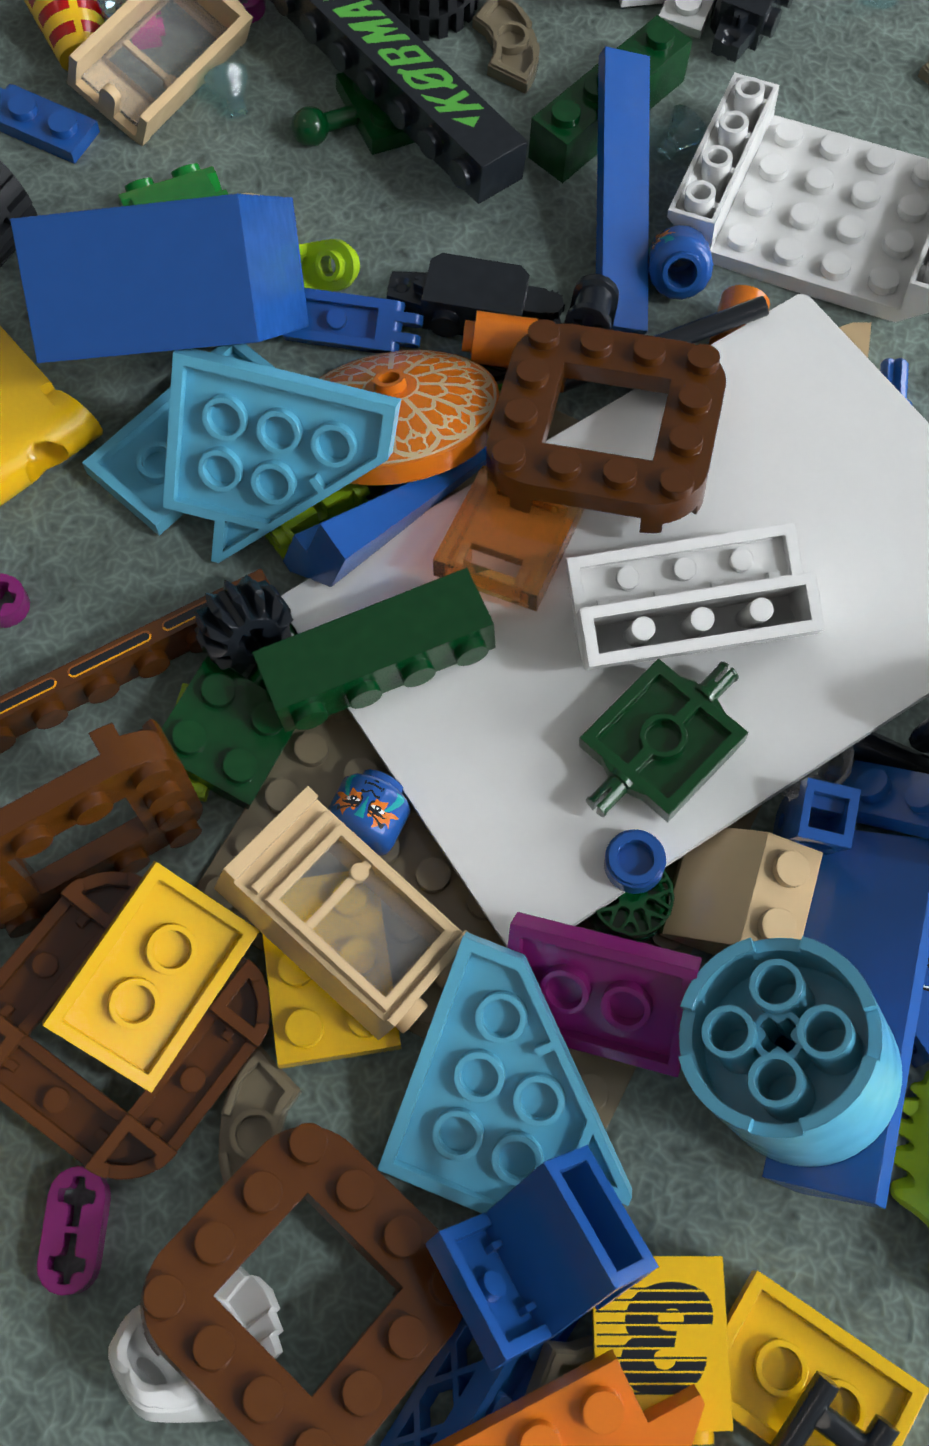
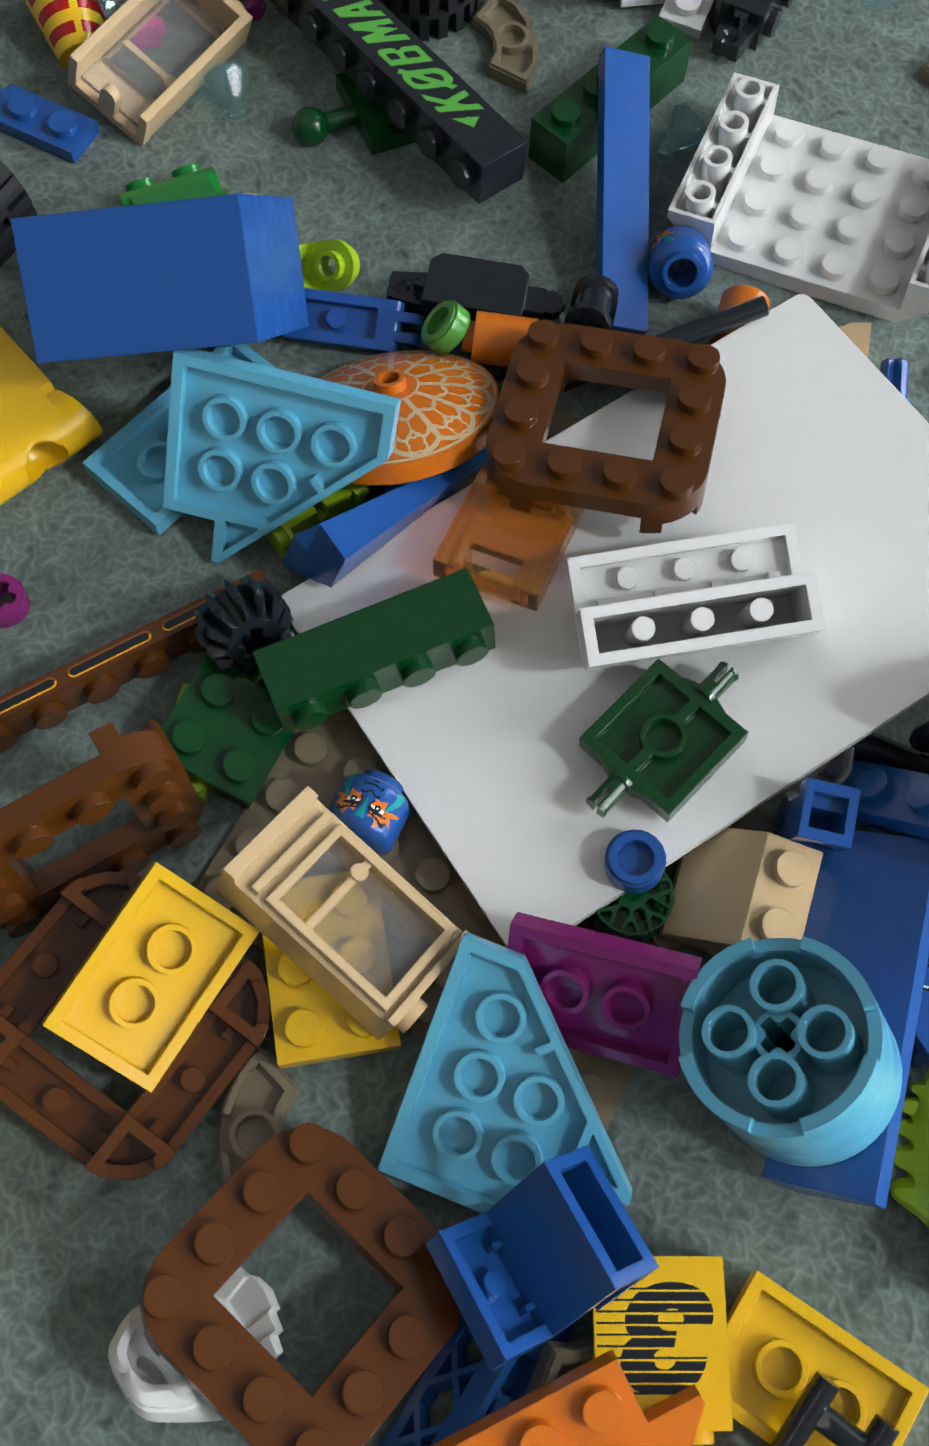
magenta beam [37,1166,111,1296] -> none
none -> bright green tile [421,300,470,355]

